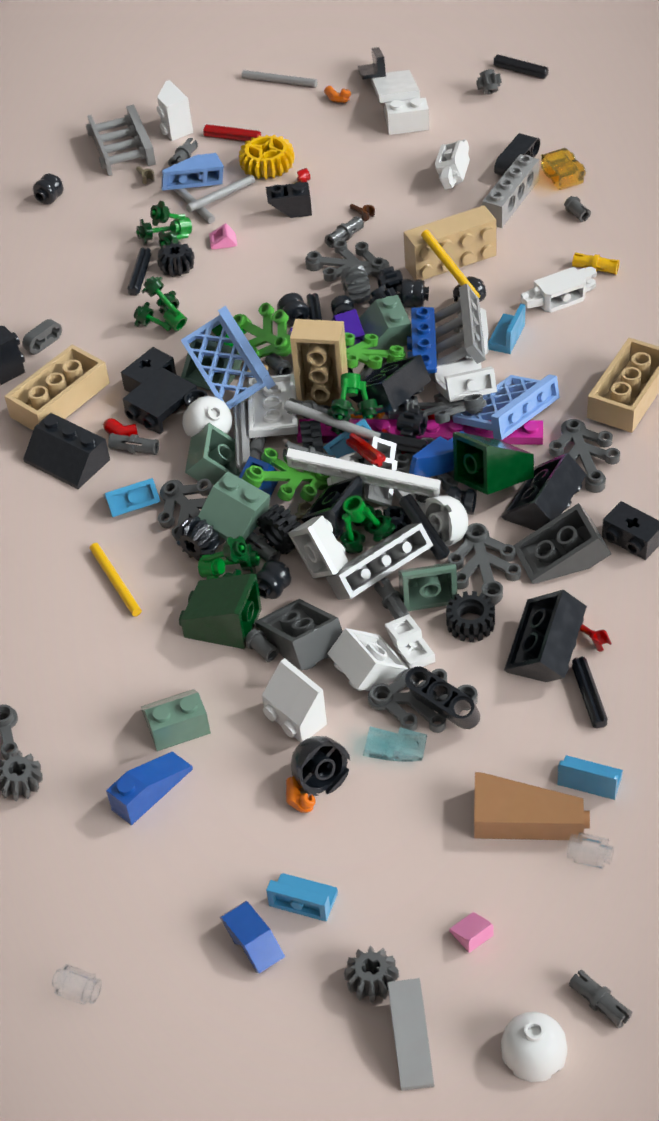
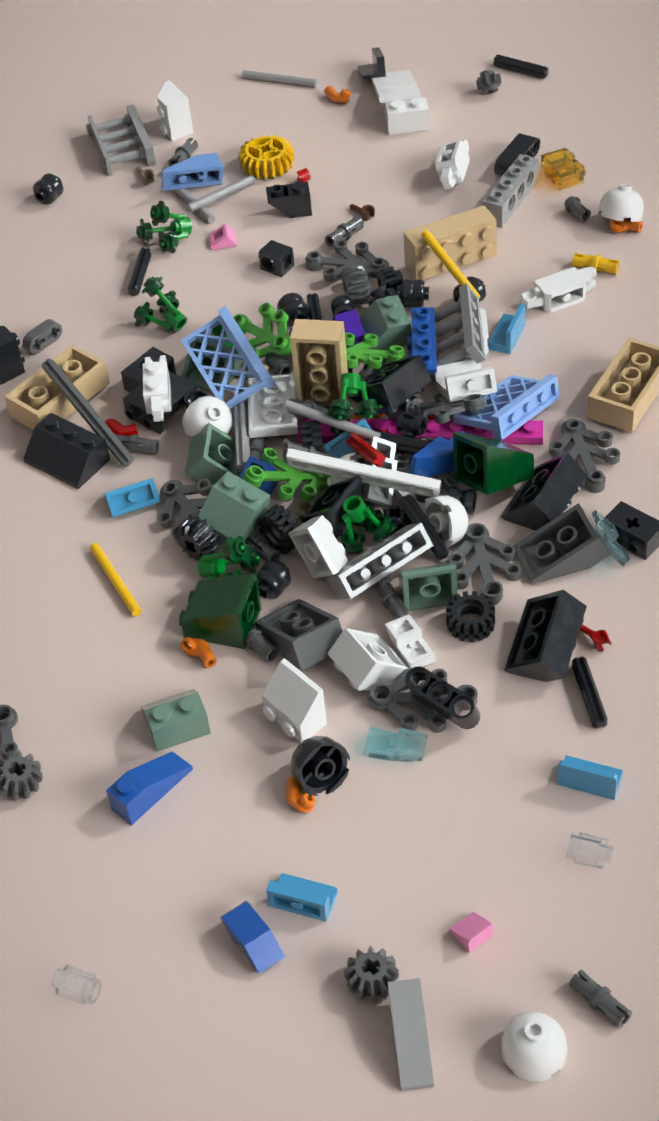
black gear [157,242,195,277] -> none
red axle [203,124,262,141] -> none
medium nougat slope [474,772,590,841] -> none
none -> dark grey axle [42,358,134,467]
none -> white hinge [143,355,172,422]
none -> orange arm [180,637,217,668]
none -> black brick [258,240,295,277]
none -> clear light blue slope [592,510,630,566]
none -> white cylinder [598,184,644,222]
none -> orange arm [609,218,643,233]

